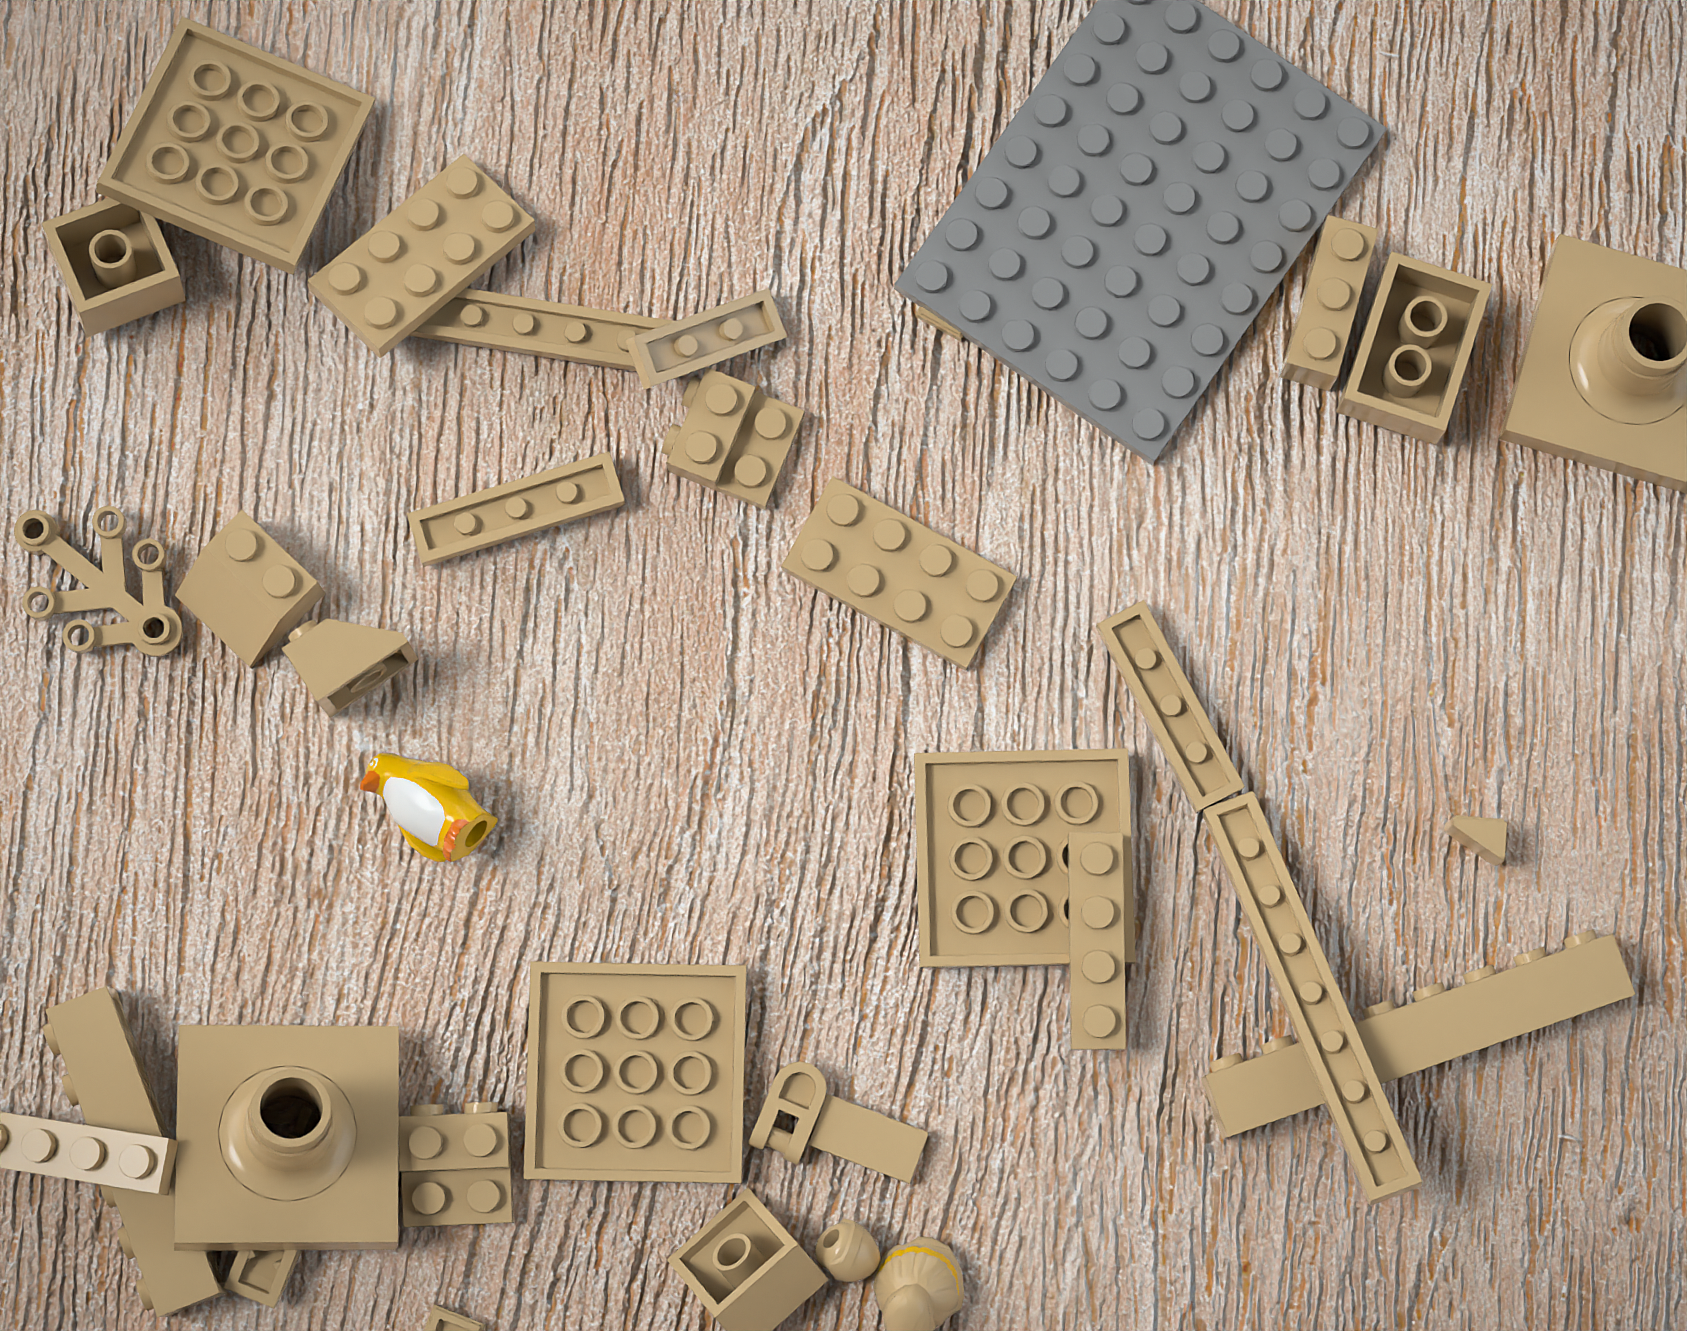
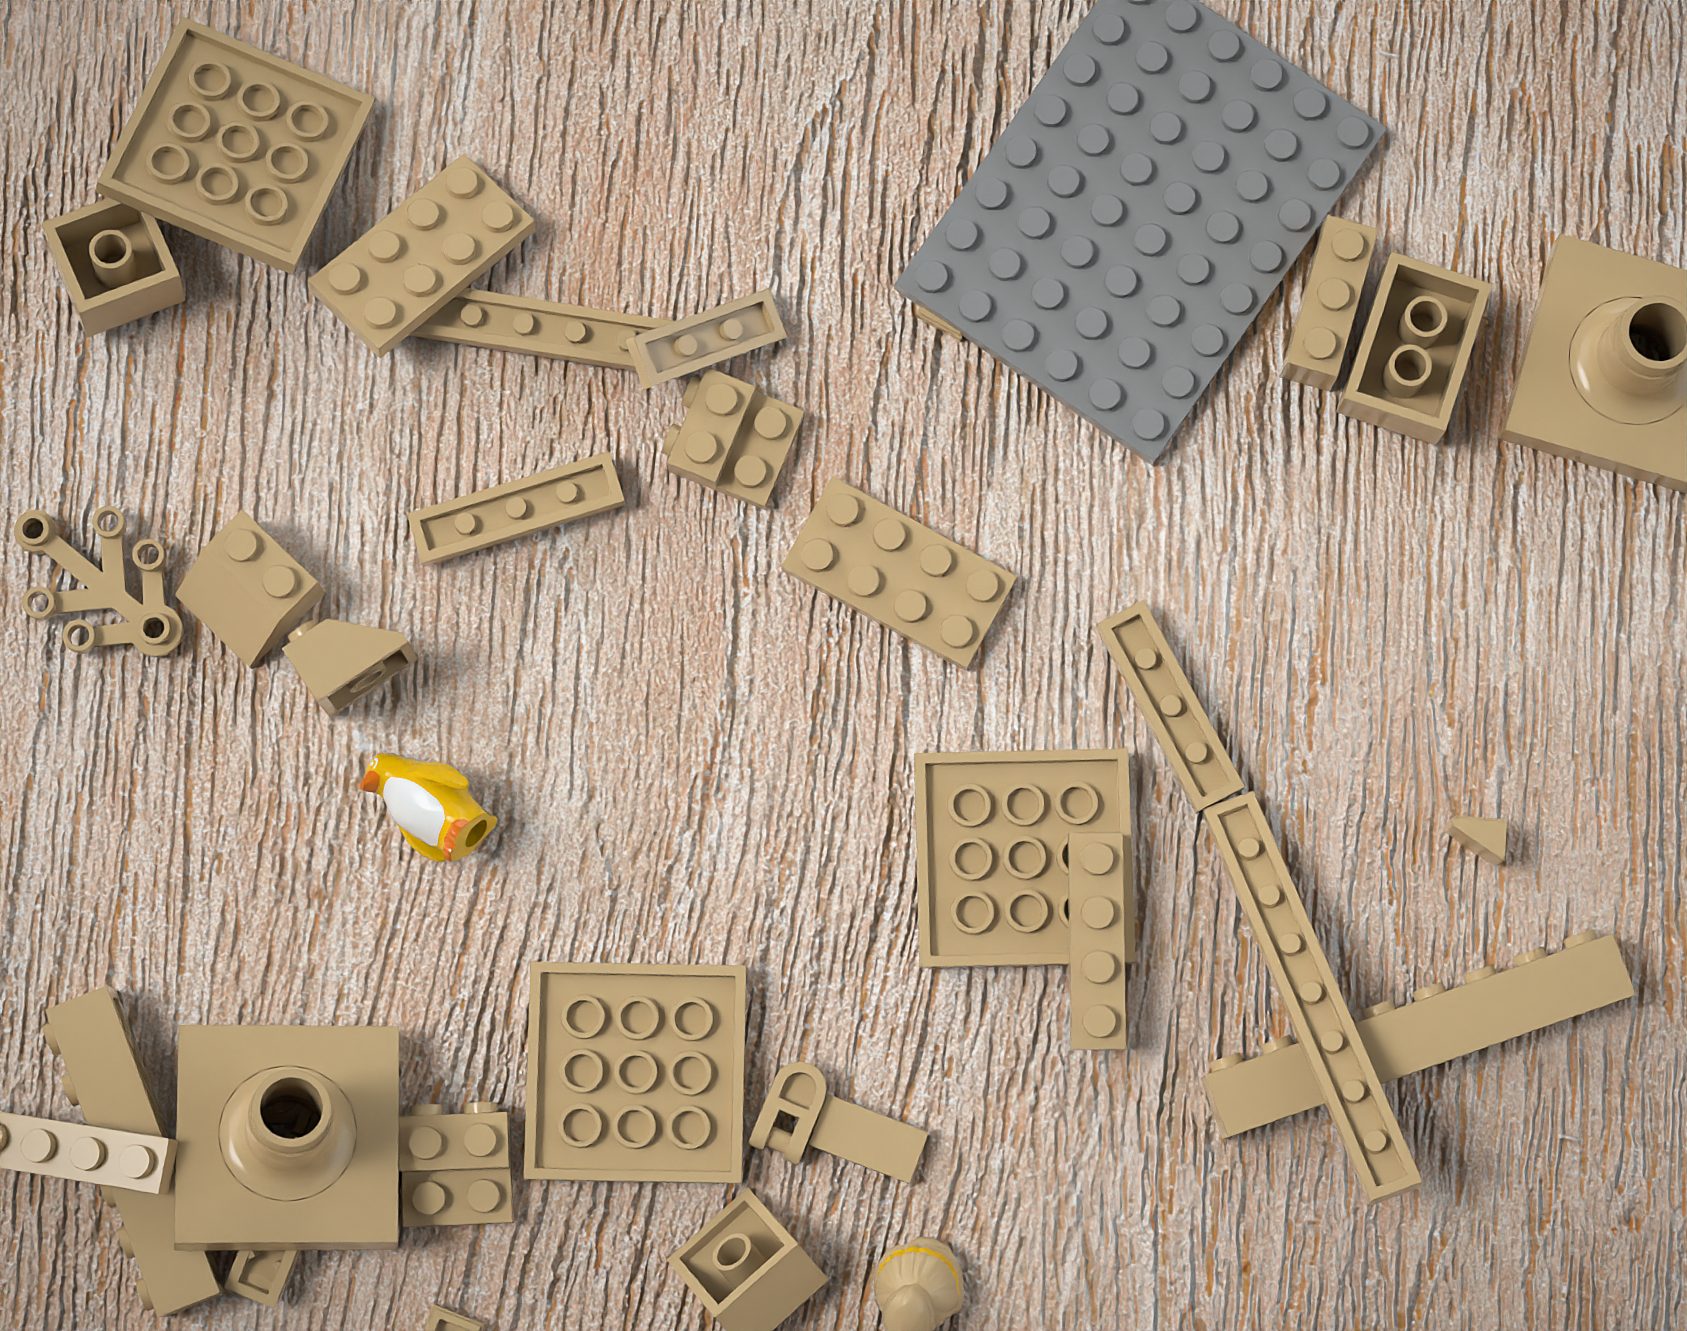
tan piece [815,1219,880,1282] -> none

